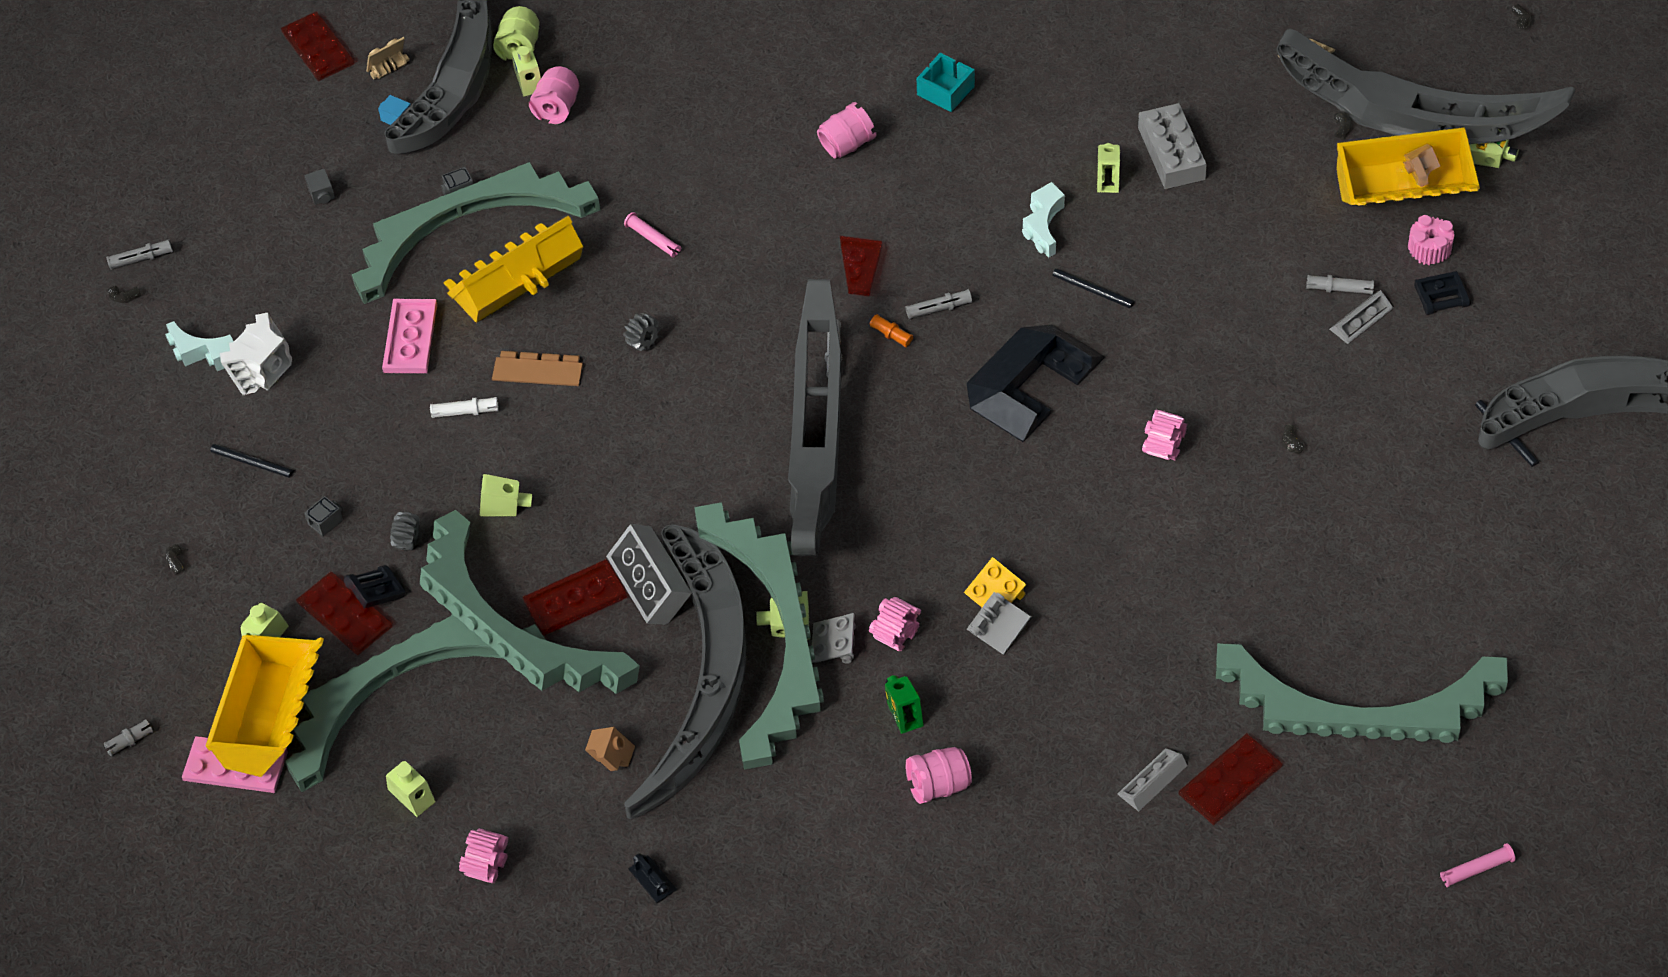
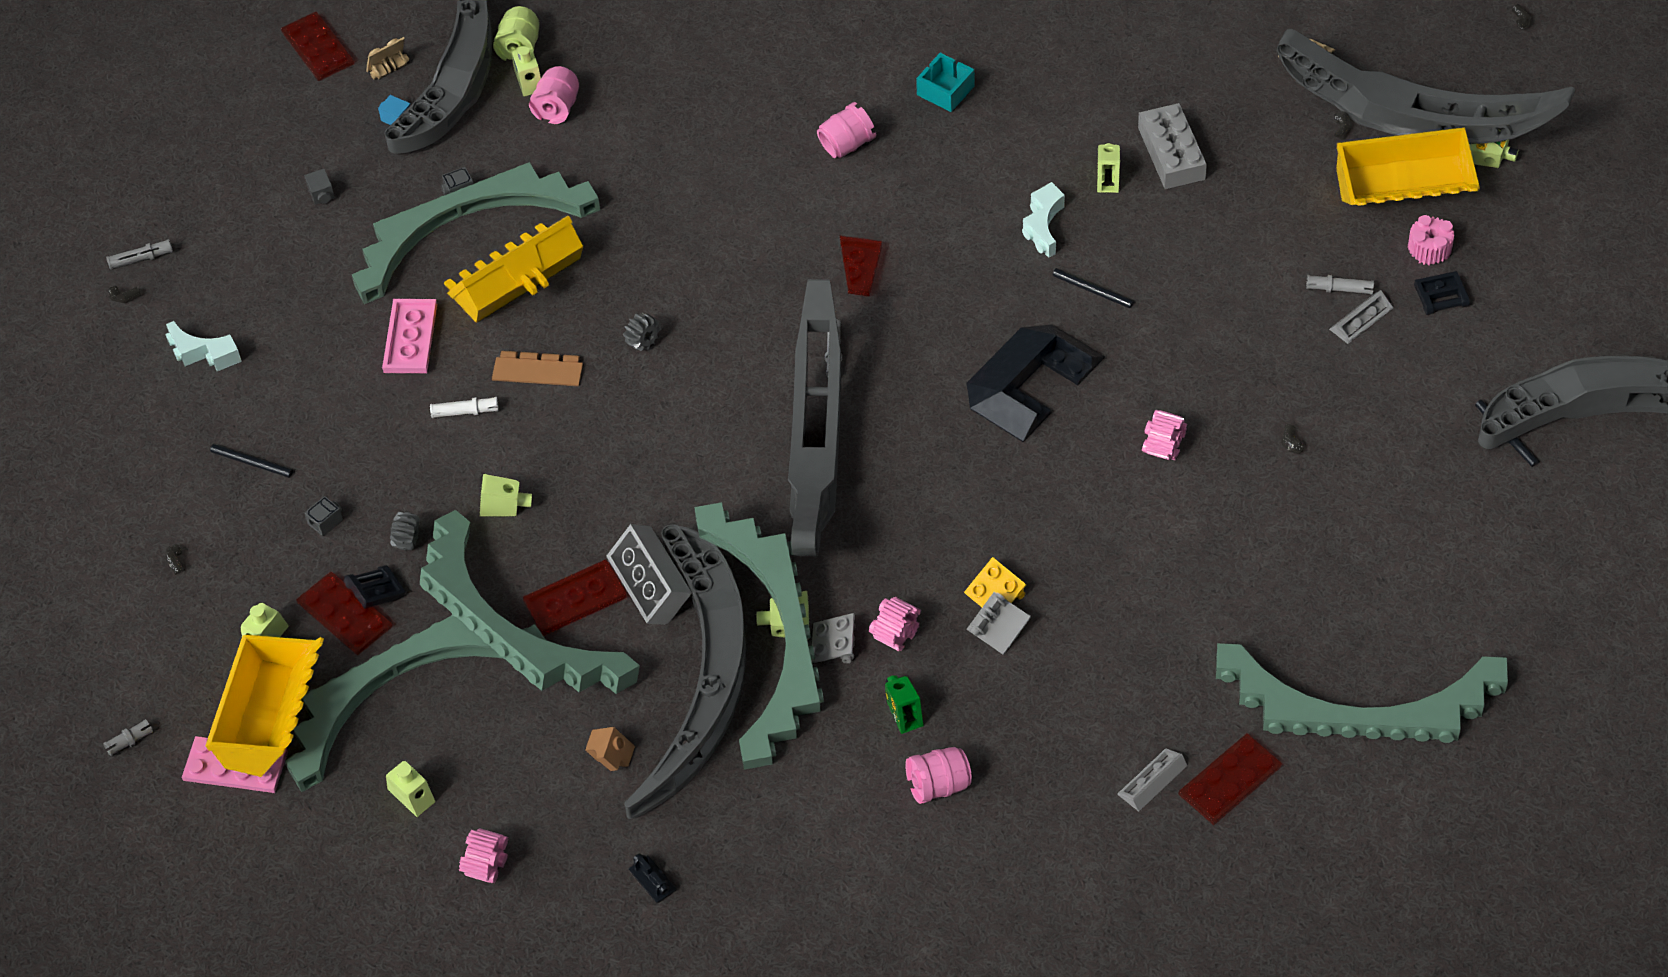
white slope [220,313,292,395] -> none
bright pink pin [624,212,681,258] -> none
orange pin [870,314,913,348] -> none
light grey pin [905,289,972,319] -> none
medium nougat brick [1403,144,1440,187] -> none
bright pink pin [1440,843,1515,887] -> none

